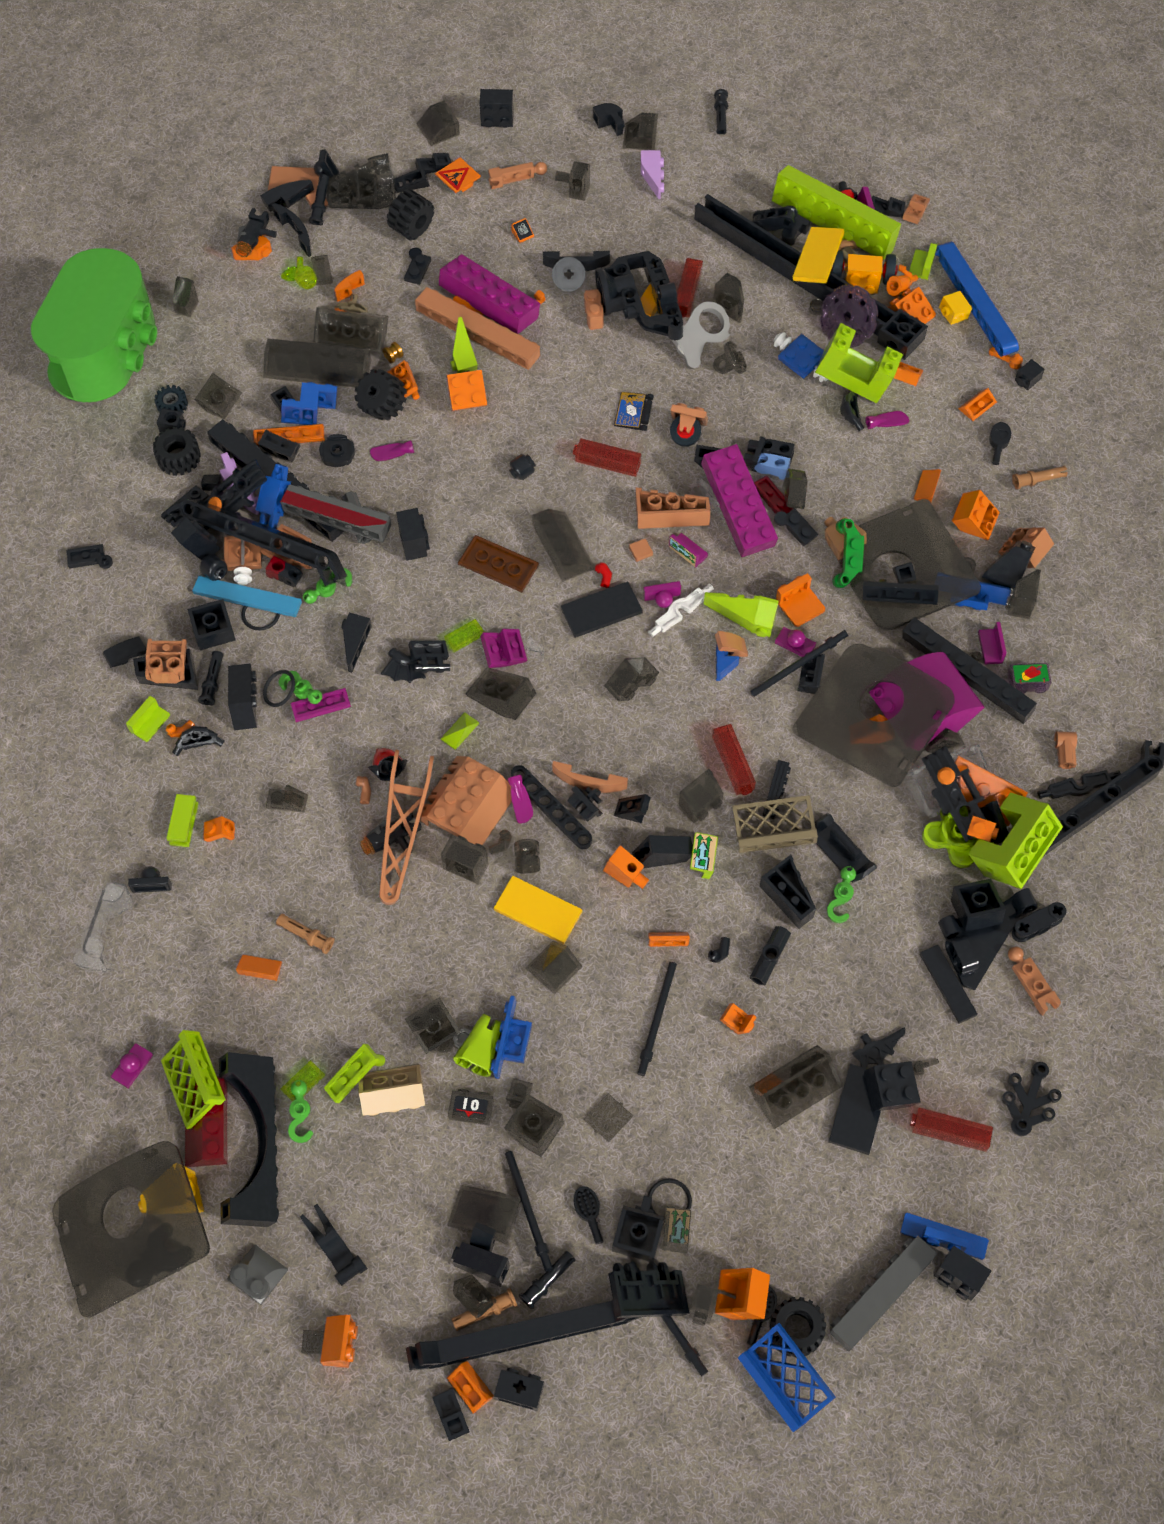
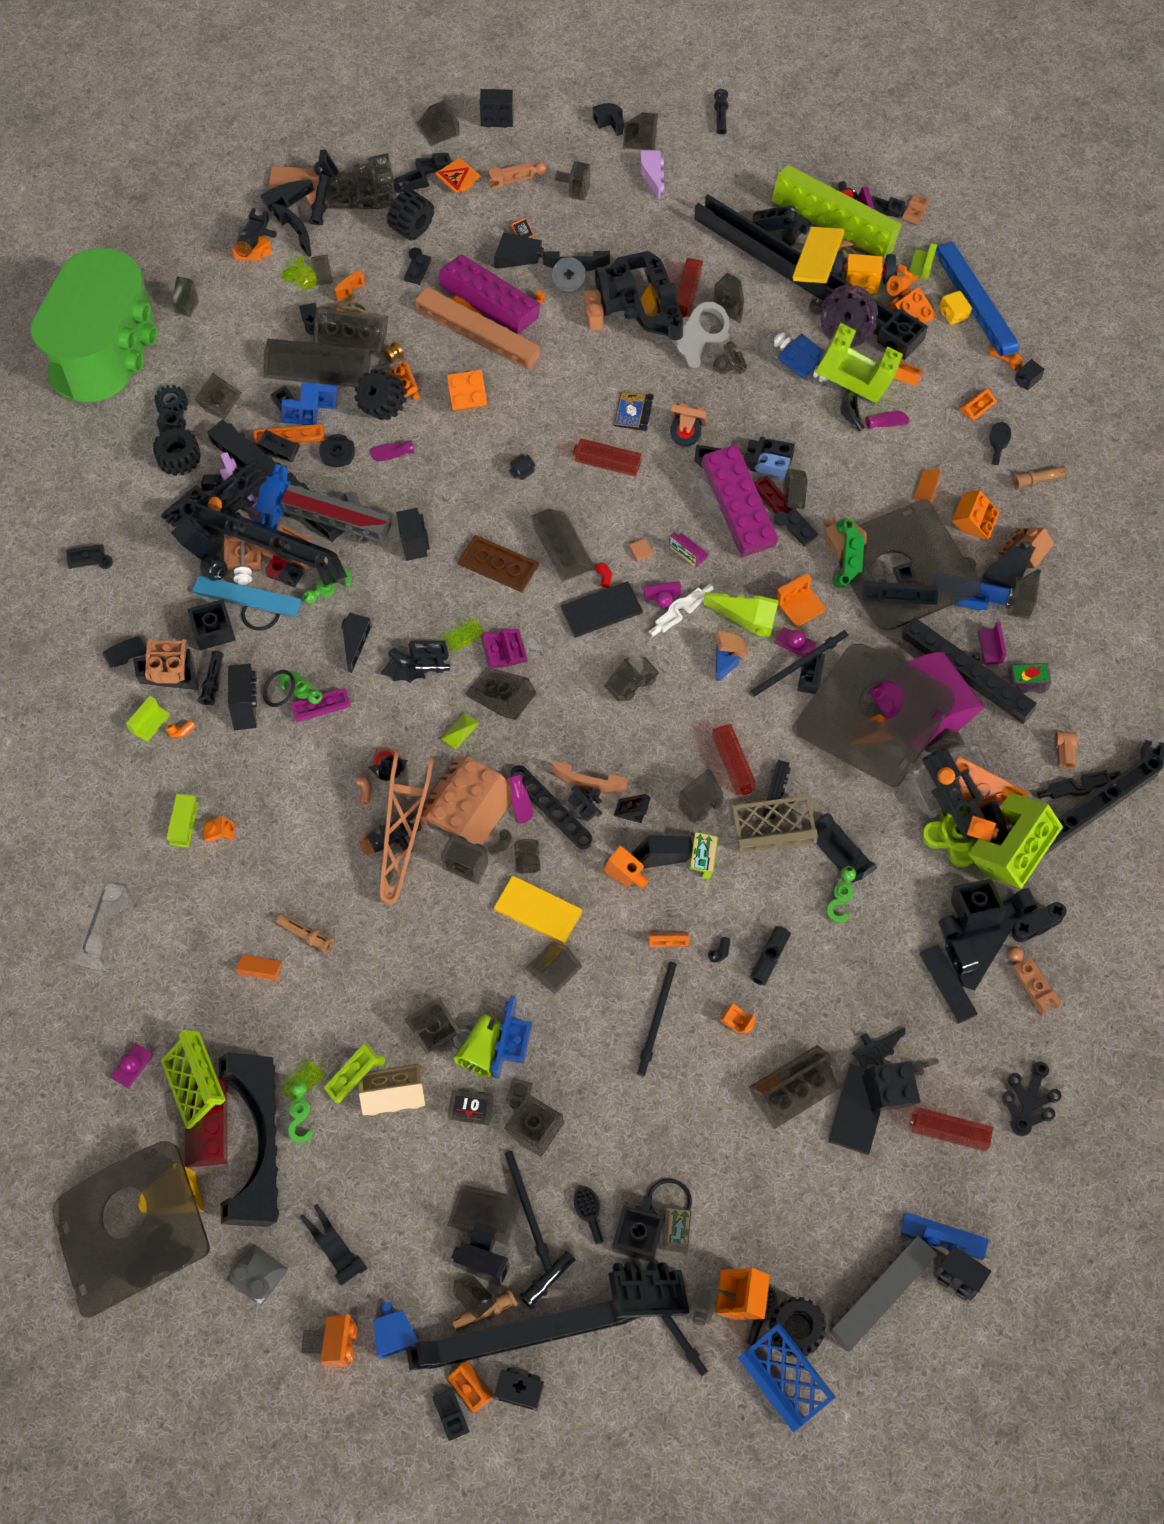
black tile [128,866,172,893] -> none
black piece [172,726,225,756] -> none
clear smoke slope [266,785,308,813] -> none
lime slope [450,317,478,373] -> none
clear smoke piece [583,1093,633,1142] -> none
nougat wedge [635,487,710,529] -> none
black wedge [760,854,816,929] -> none
none -> black piece [299,302,321,335]
none -> blue torso [374,1302,418,1359]
none -> black slope [494,232,544,269]

